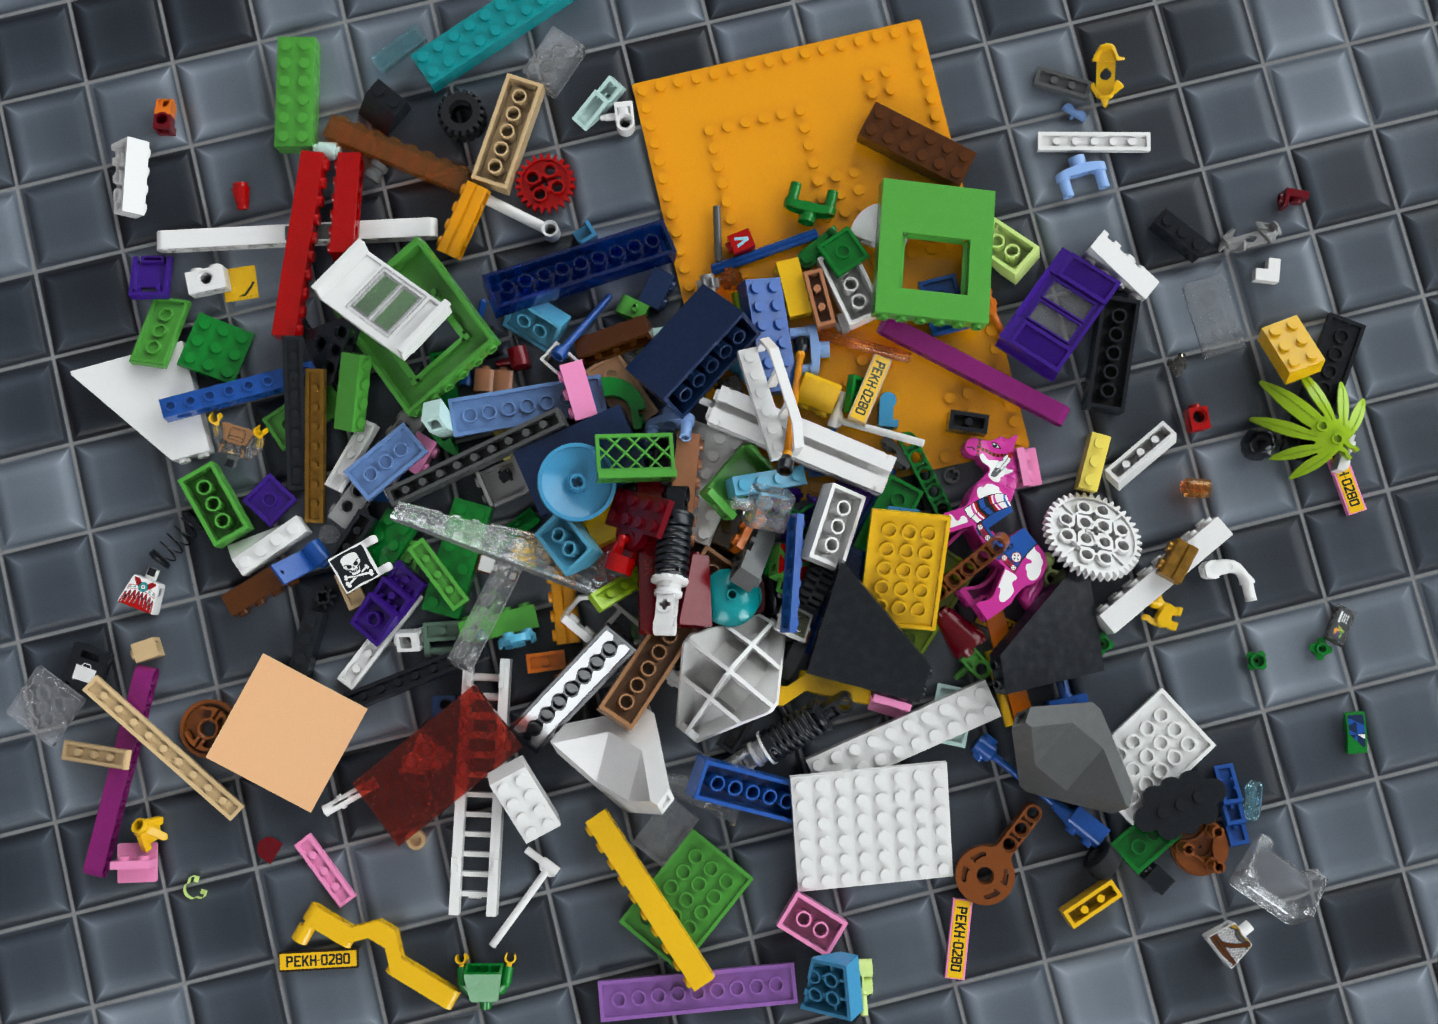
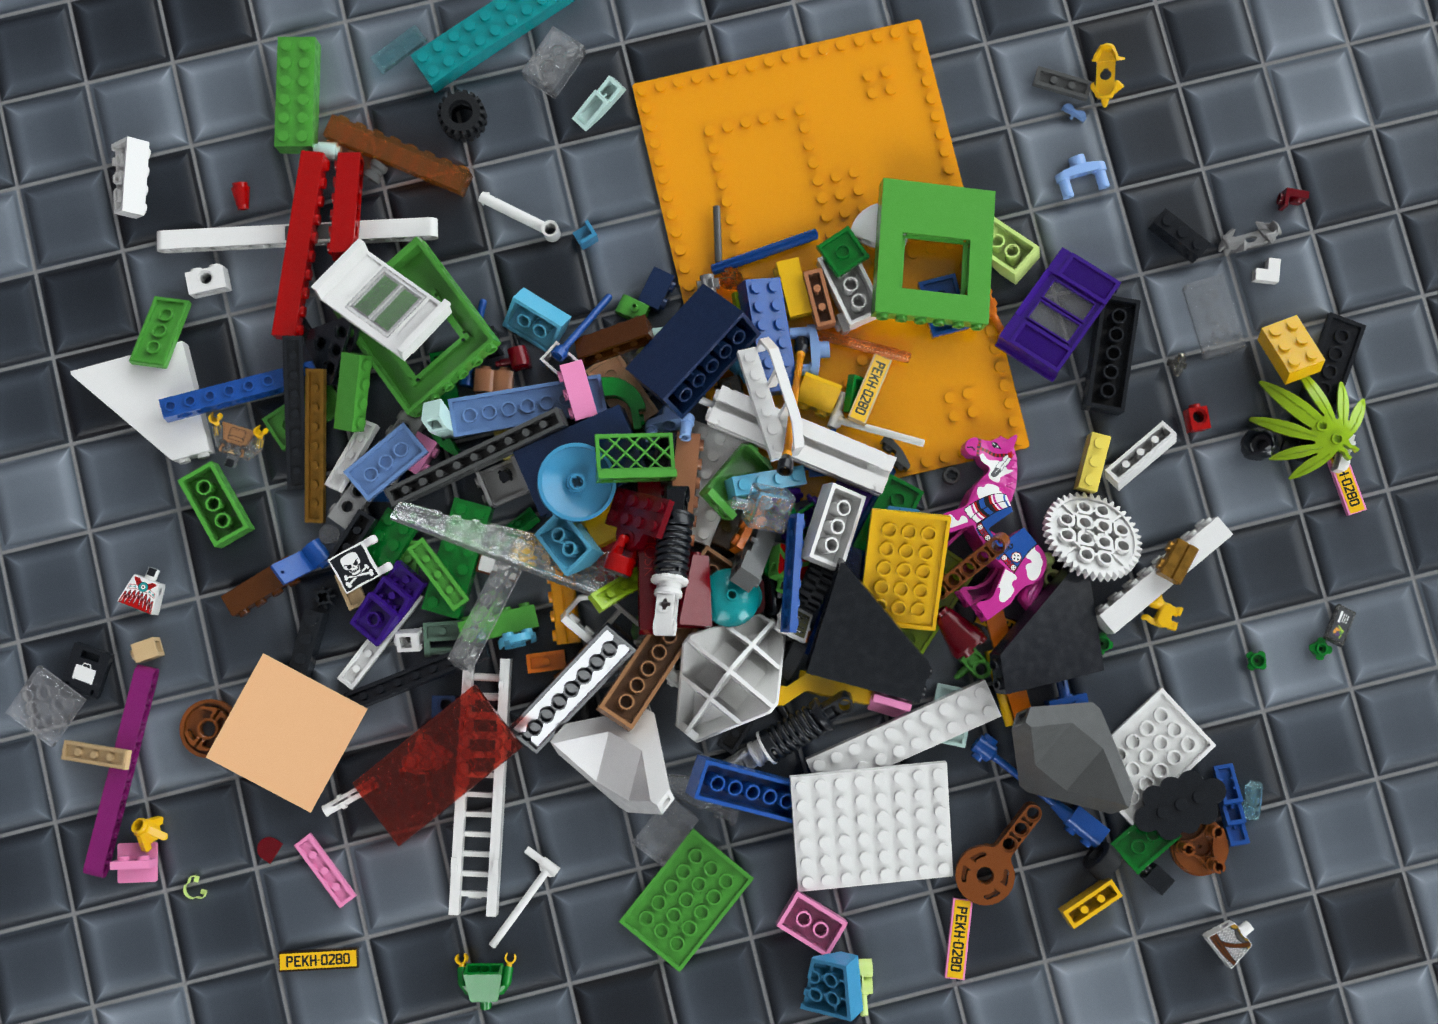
tan plate [82,675,245,821] -> none
dark purple container [128,255,174,300] -> none
black piece [149,510,204,569] -> none
leg [153,99,177,136] -> none
green plate [177,312,255,383] -> none
yellow sticker [224,265,259,302] -> none
white wedge [227,515,313,577] -> none
dark purple plate [242,473,299,527] -> none
yellow beam [291,901,461,1010] -> none
black slope [358,79,411,137] -> none
tan tile [406,829,427,850] -> none
light orange brick [436,180,491,261] -> none
tan brick [471,73,545,196] -> none
clear blue brick [482,219,677,318] -> none
white brick [487,755,561,844] -> none
red gear [515,153,576,215] -> none
yellow brick [585,808,715,992] -> none
medium lavender plate [598,961,798,1022] -> none
white piece [600,101,635,137] -> none
red brick [725,228,756,257] -> none
green connector [783,181,838,226] -> none
green plate [797,225,838,270] -> none
reddish brown brick [857,102,977,187] -> none
magenta beam [876,319,1070,427] -> none
dark azure leg [877,392,898,430] -> none
green beam [897,432,952,515] -> none
black brick [945,409,989,437] -> none
bright pink bracket [1015,447,1042,489] -> none
white plate [1037,132,1151,153] -> none
white wedge [1082,230,1159,304] -> none
clear orange brick [1180,478,1212,498] -> none
white piece [1198,559,1257,602] -> none
clear windscreen [1229,834,1328,925] -> none
slope [1342,711,1367,754] -> none

